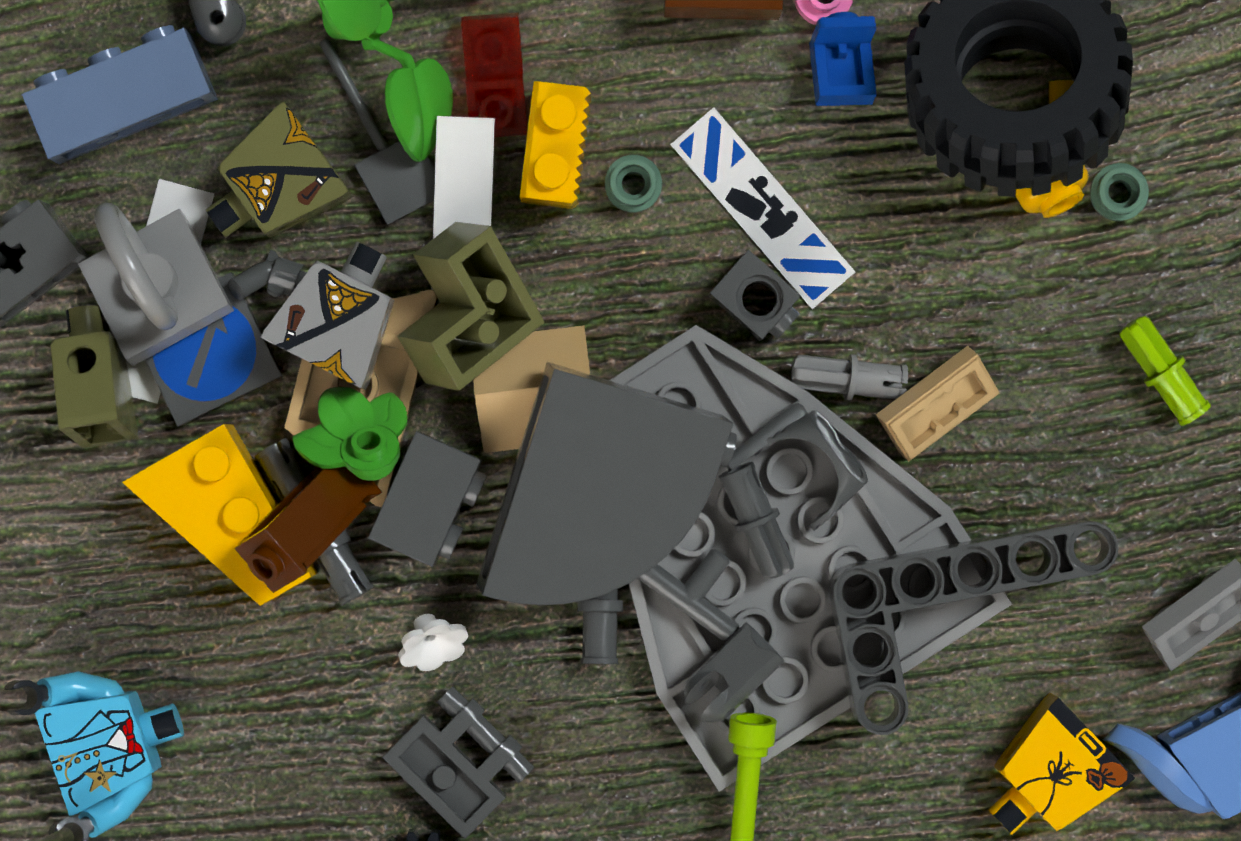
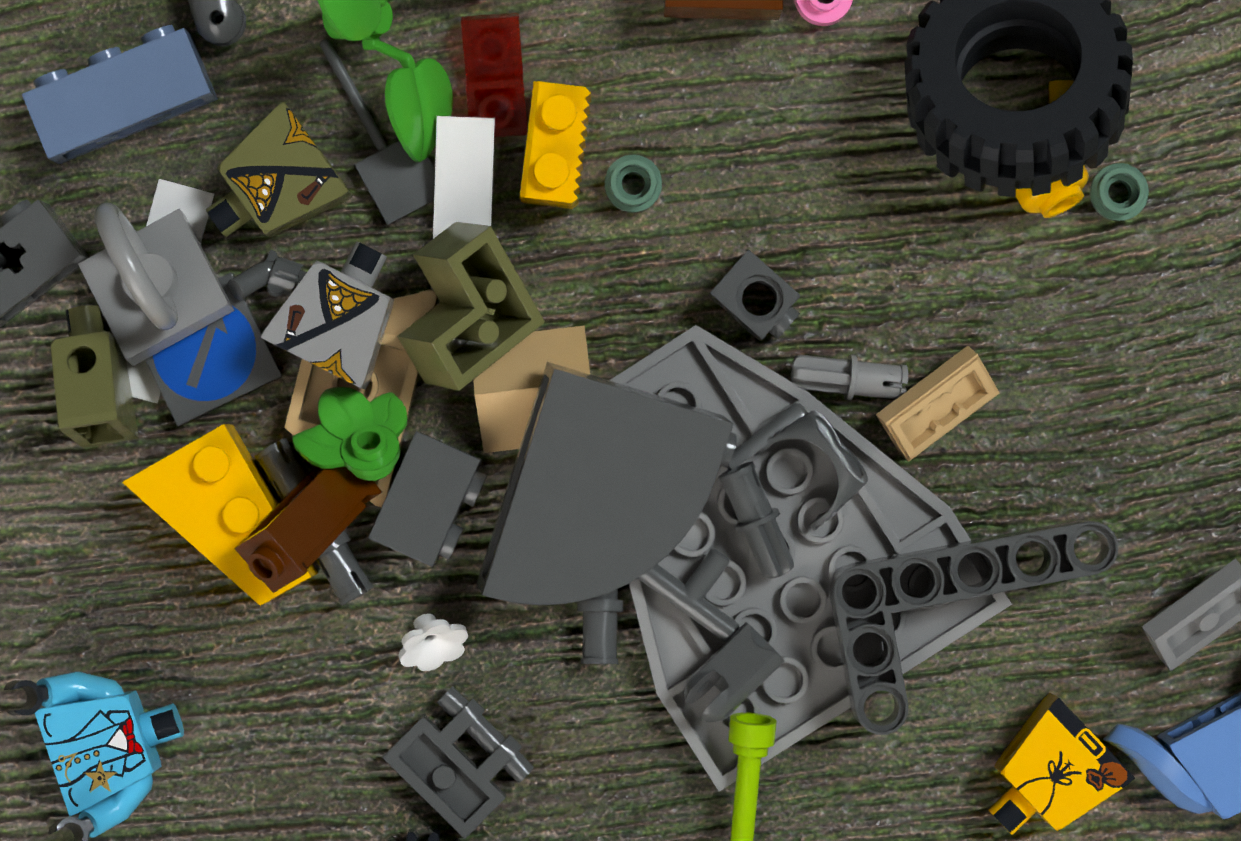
white sticker [670,107,855,309] -> none
blue bracket [809,12,877,106] -> none
lime axle [1119,316,1211,426] -> none

